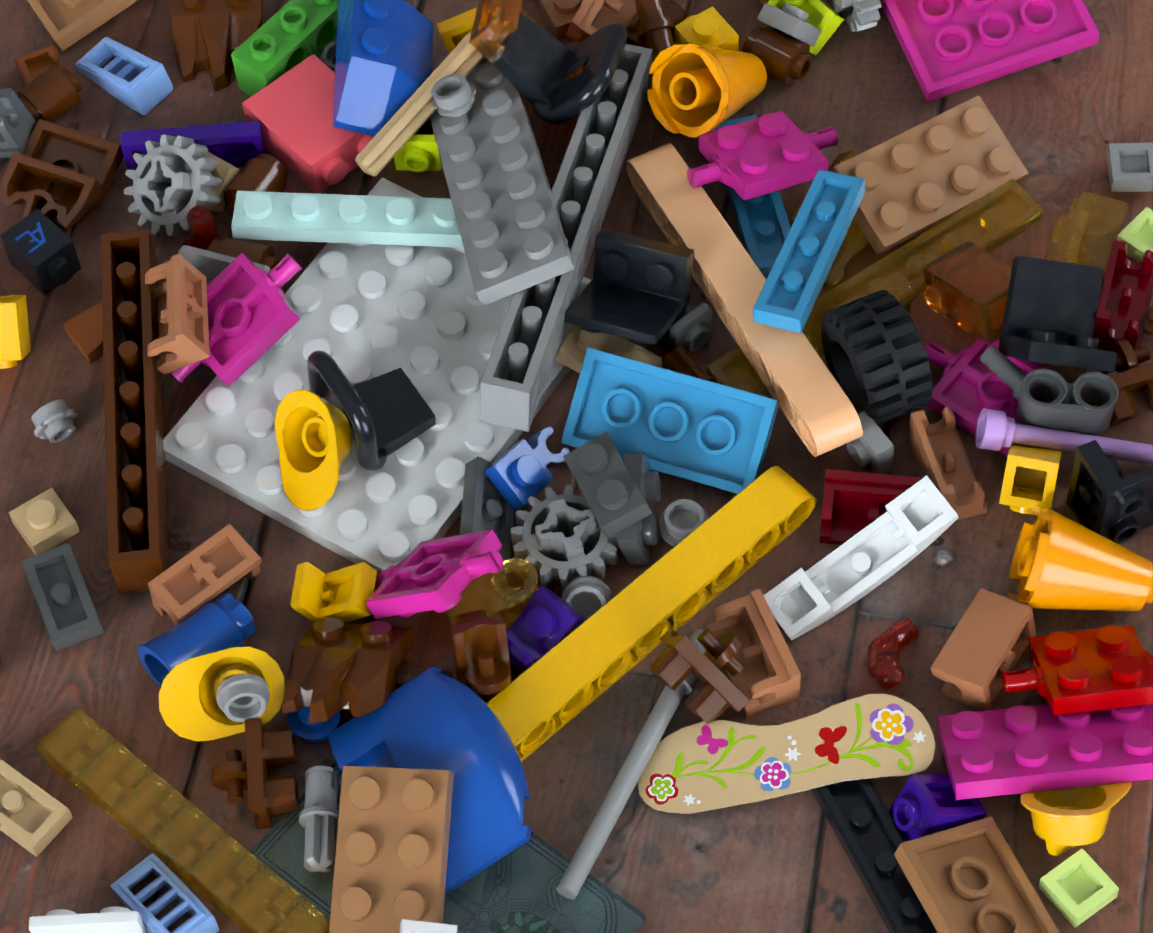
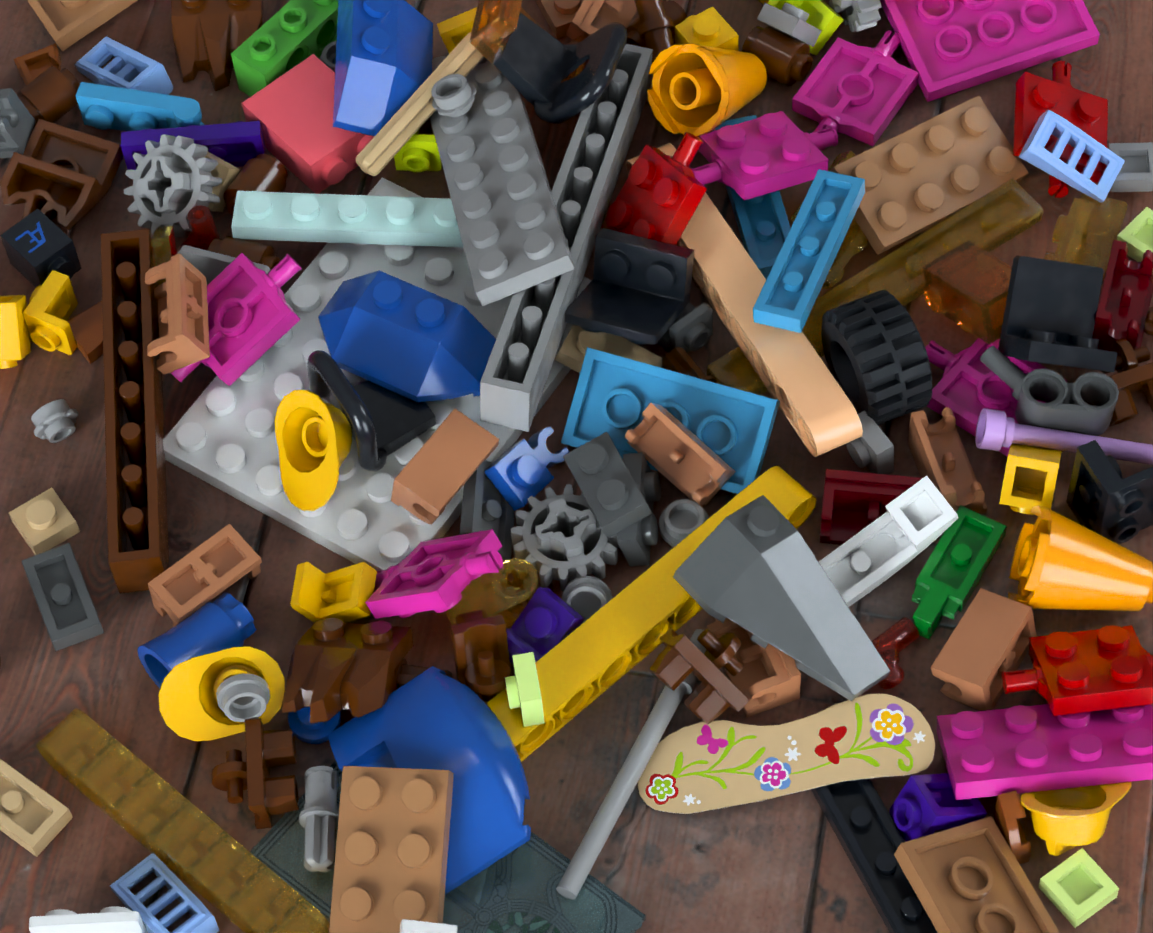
none -> yellow bracket [23,270,78,355]
none -> dark azure plate [75,82,204,131]
none -> clear yellow tile [150,226,177,285]
none -> blue wedge [318,270,496,402]
none -> nougat hinge [391,408,500,525]
none -> yellowish green plate [505,652,545,727]
none -> red plate [601,132,707,245]
none -> nougat hinge [624,403,736,508]
none -> dark grey wedge [673,495,890,701]
none -> dark pink plate [792,30,919,151]
none -> green hinge [911,505,1007,640]
none -> dark orange tile [994,791,1031,864]
none -> red plate [1013,61,1108,198]
none -> light blue slope [1019,109,1125,203]

